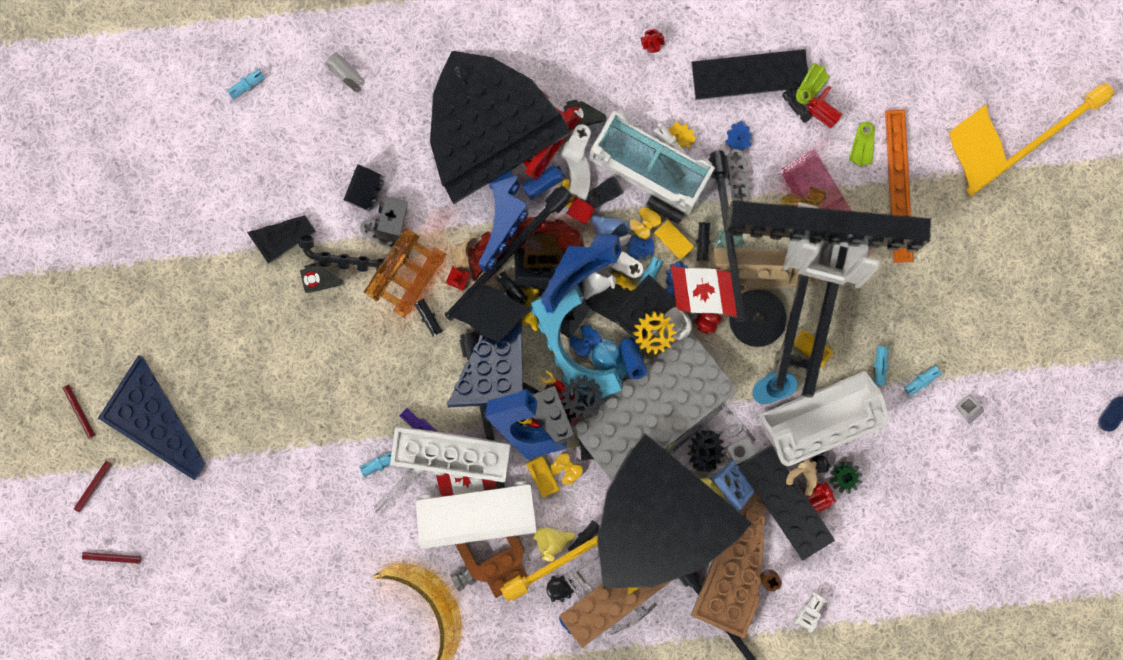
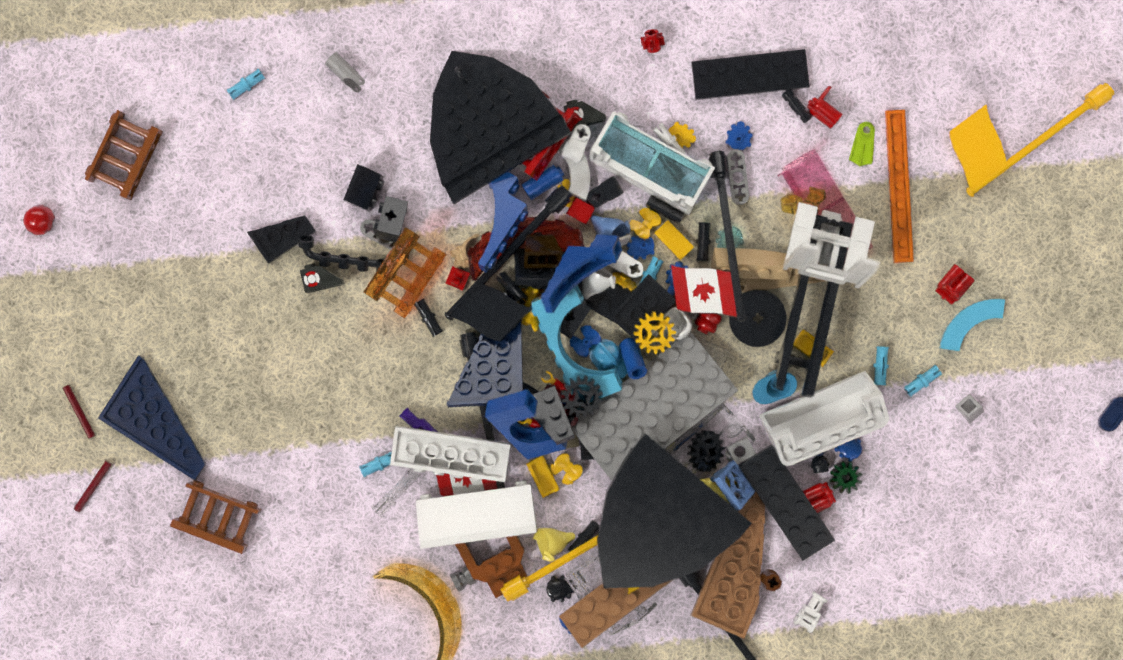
dark red bar [82,552,141,564] -> none
black brick [726,200,931,252] -> none
tan helmet [786,458,818,497] -> none
lime piece [796,63,830,104] -> none
none -> red hair [23,205,55,235]
none -> dark orange fence [85,110,163,200]
none -> dark orange fence [170,480,262,554]
none -> blue piece [834,439,862,462]
none -> red piece [935,264,975,305]
none -> medium azure tile [939,299,1005,351]

